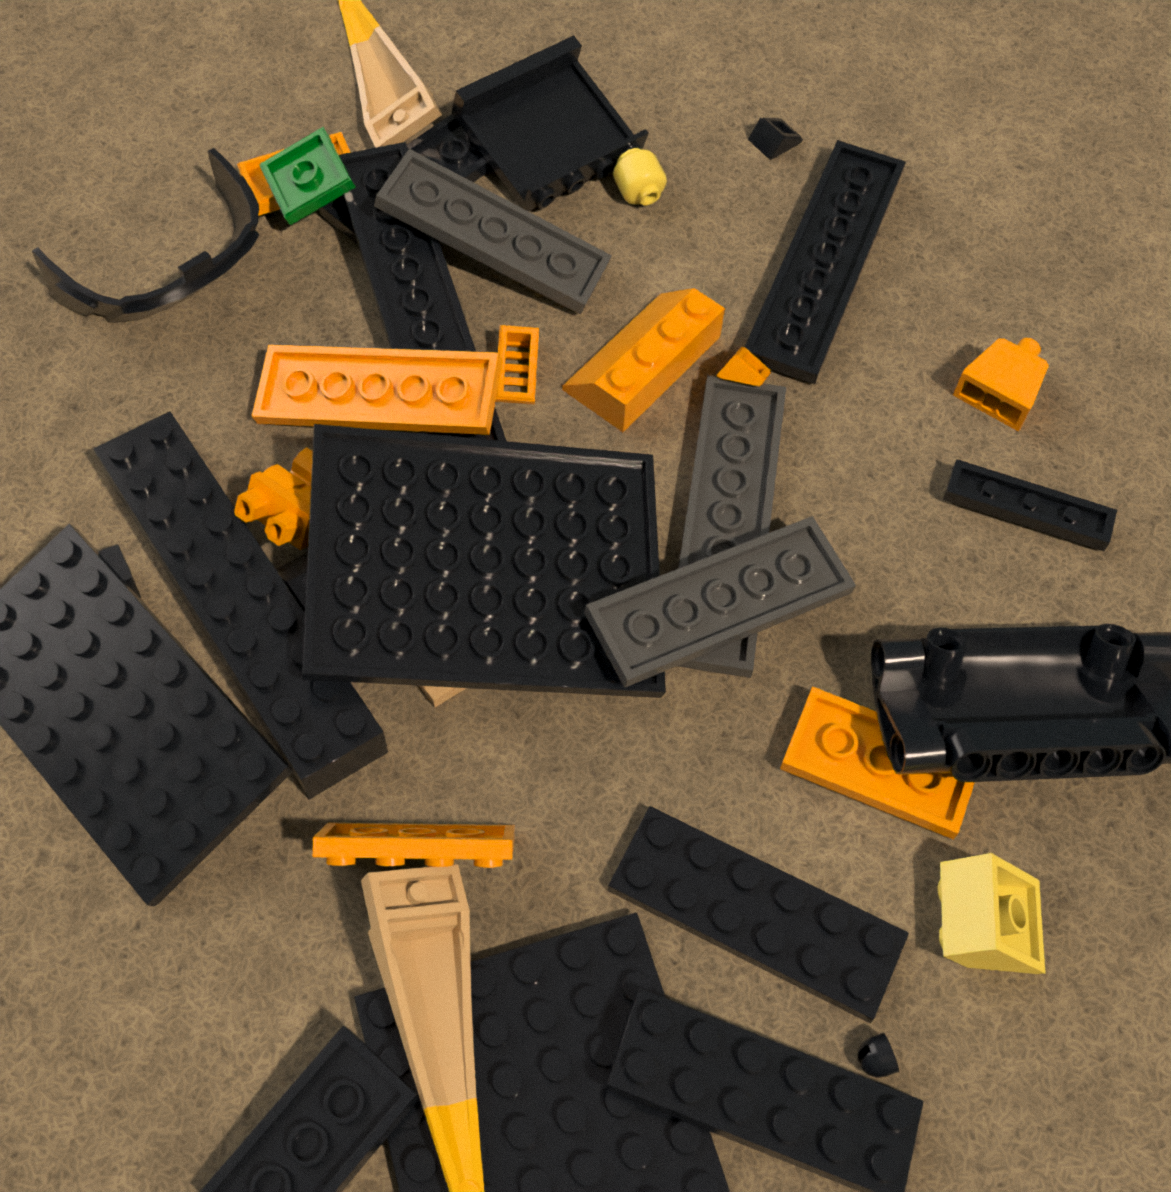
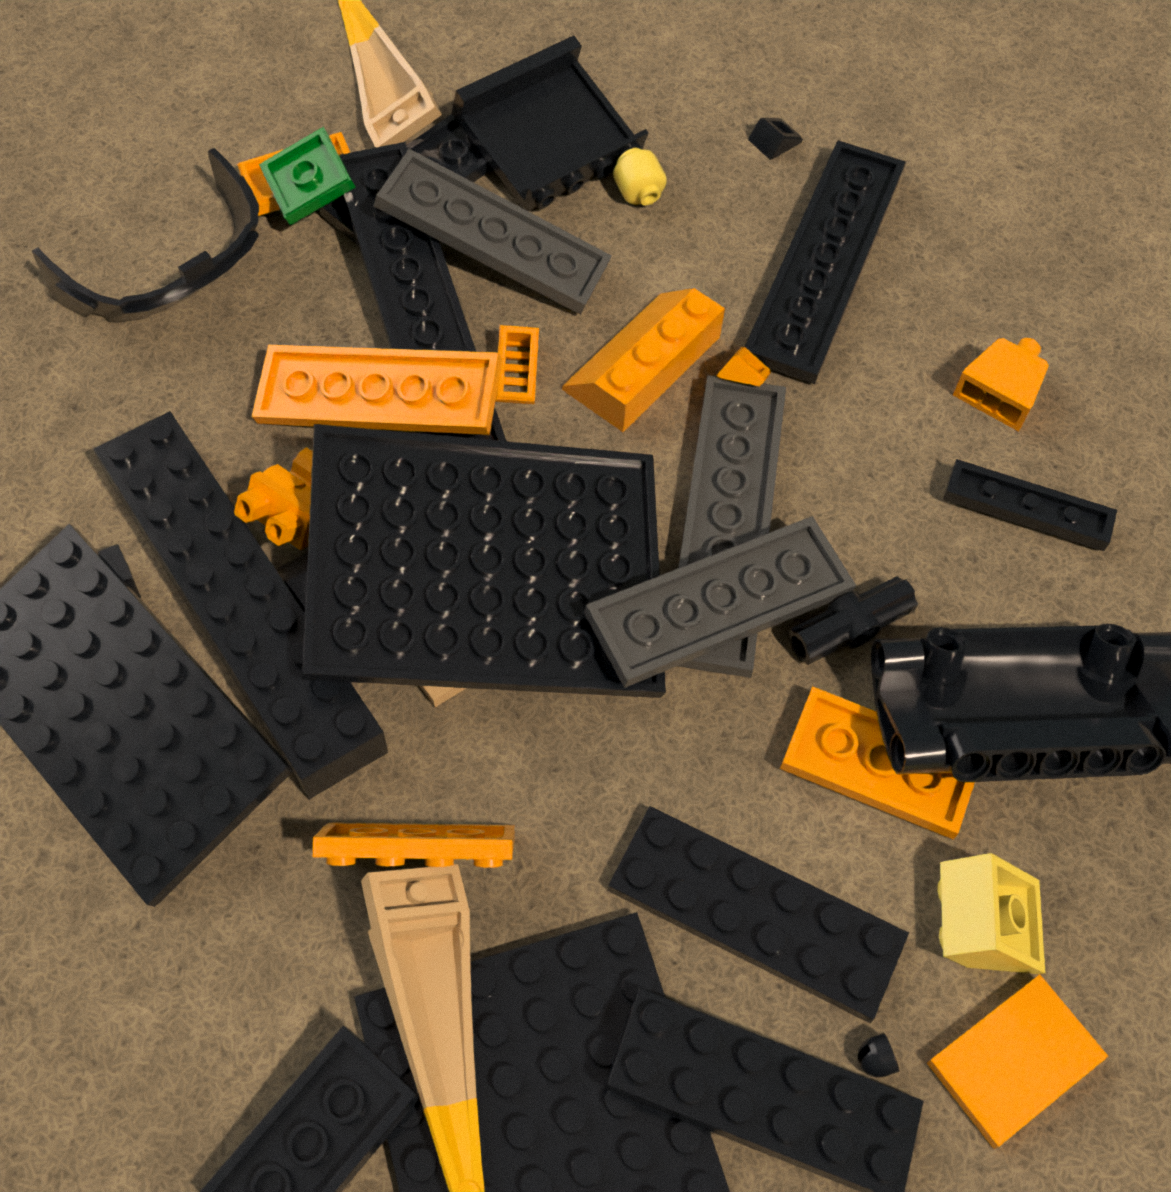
none -> black piece [788,576,918,665]
none -> light orange tile [927,974,1109,1149]

